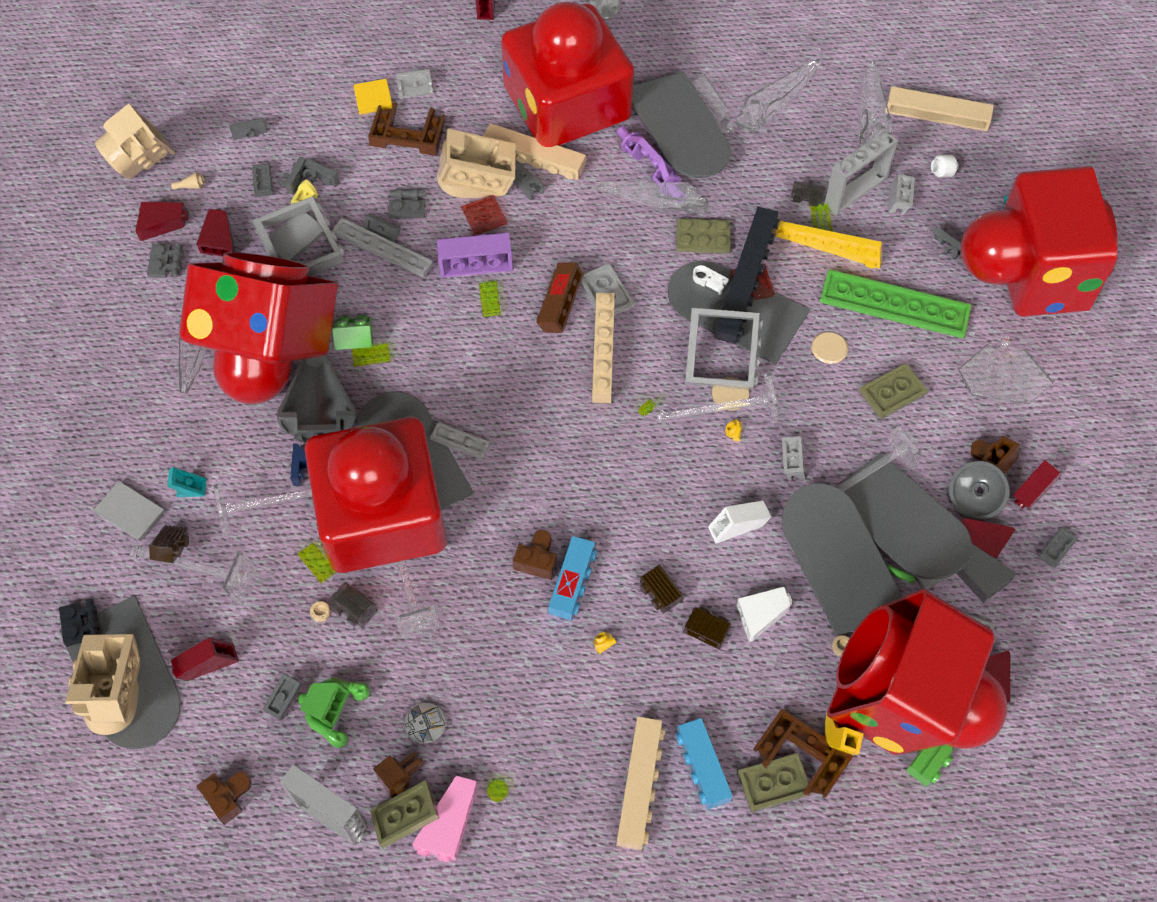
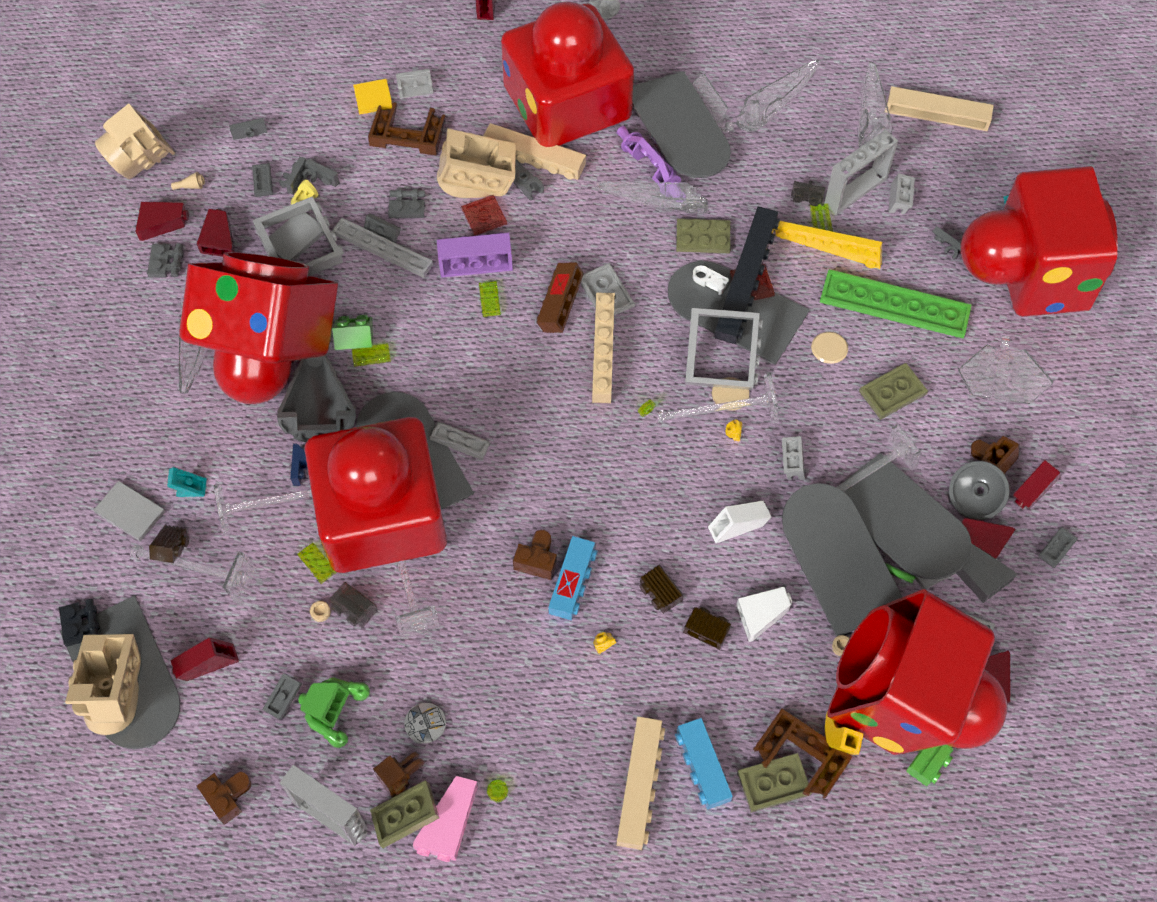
white head [931,154,959,178] -> none

